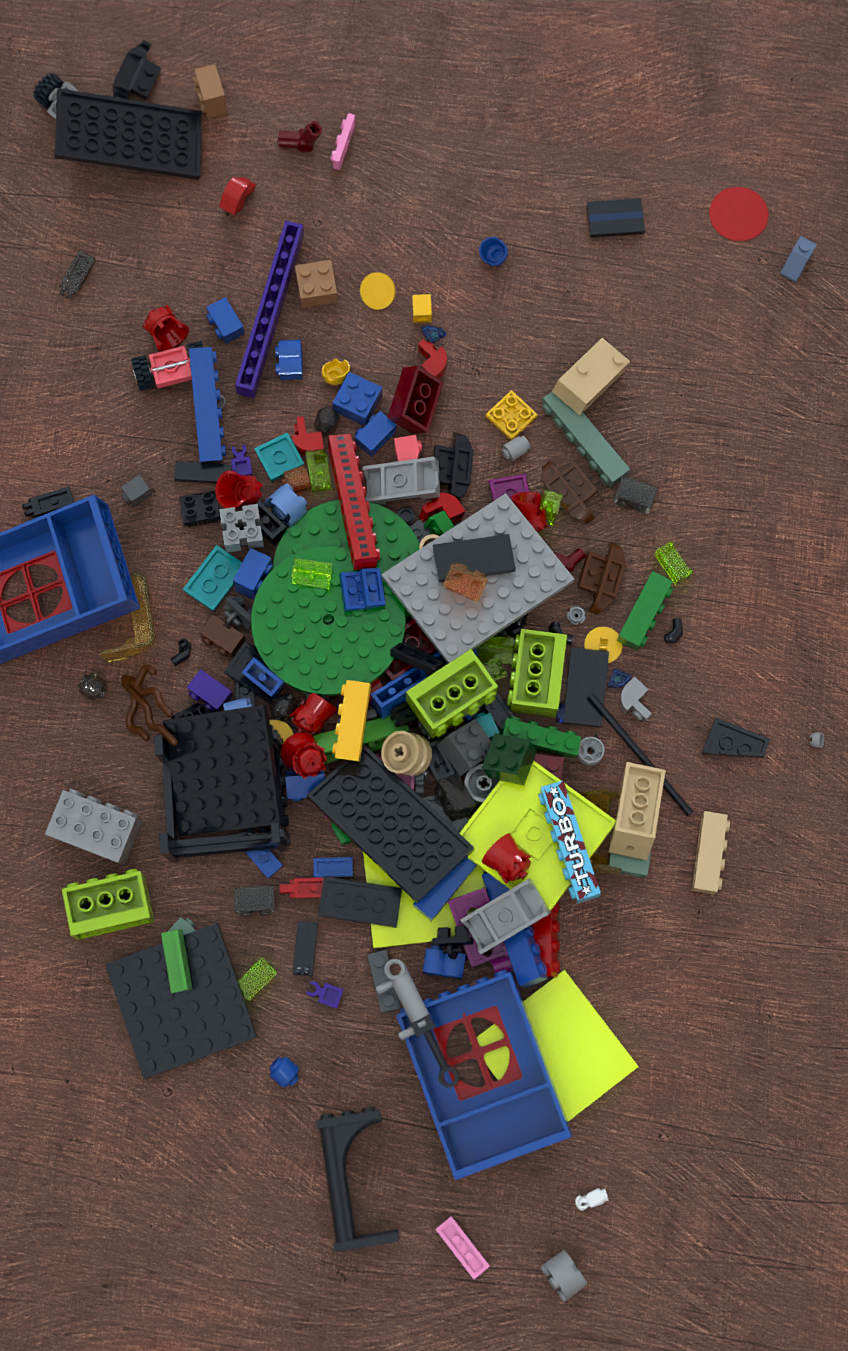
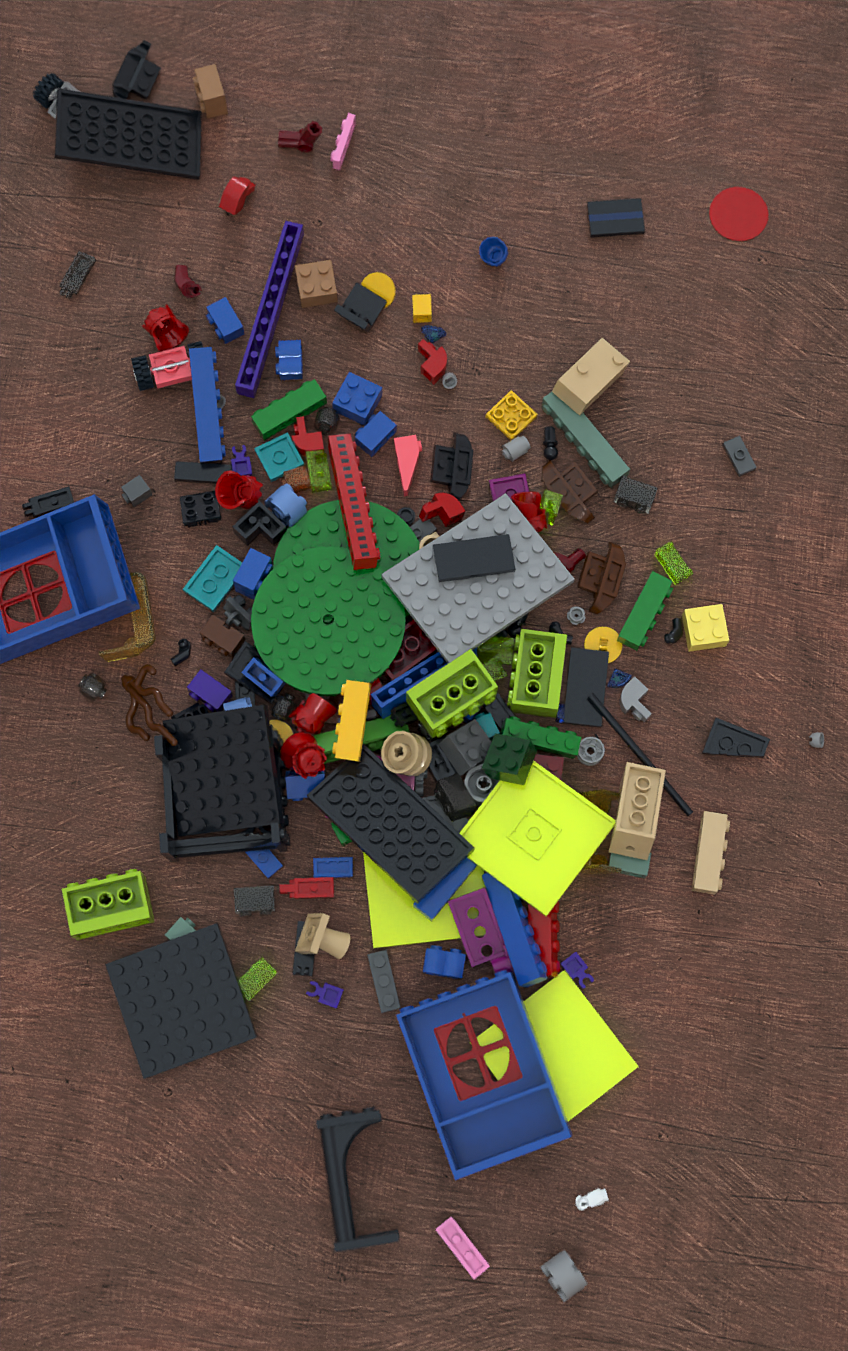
light grey brick [45,789,143,865] -> none
bright green panel [161,929,192,993] -> none
light grey brick [219,504,264,553] -> none
blue head [269,1057,299,1087] -> none
clear neon green hinge [291,558,333,590] -> none
black tile [318,877,402,928] -> none
yellow hair [321,358,350,385] -> none
blue slope [339,568,386,611] -> none
light grey piece [363,457,440,505] -> none
light grey piece [376,959,461,1088] -> none
dark red brick [387,365,444,434] -> none
black plate [390,641,446,676] -> none
green brick [424,511,455,536] -> none
black hips [432,926,473,959] -> none
clear orange brick [442,562,488,602] -> none
light grey piece [460,878,551,955] -> none
red hat [481,833,531,884] -> none
brick [538,780,601,904] -> none
sand blue slope [780,236,817,283] -> none
none -> dark red arm [174,265,202,298]
none -> green brick [251,379,327,441]
none -> tan plant [295,913,350,959]
none -> black bracket [334,283,387,333]
none -> light grey hinge [442,372,457,389]
none -> black axle [543,426,558,460]
none -> dark purple plate [560,952,594,989]
none -> light yellow brick [682,604,729,652]
none -> dark grey plate [723,436,757,477]

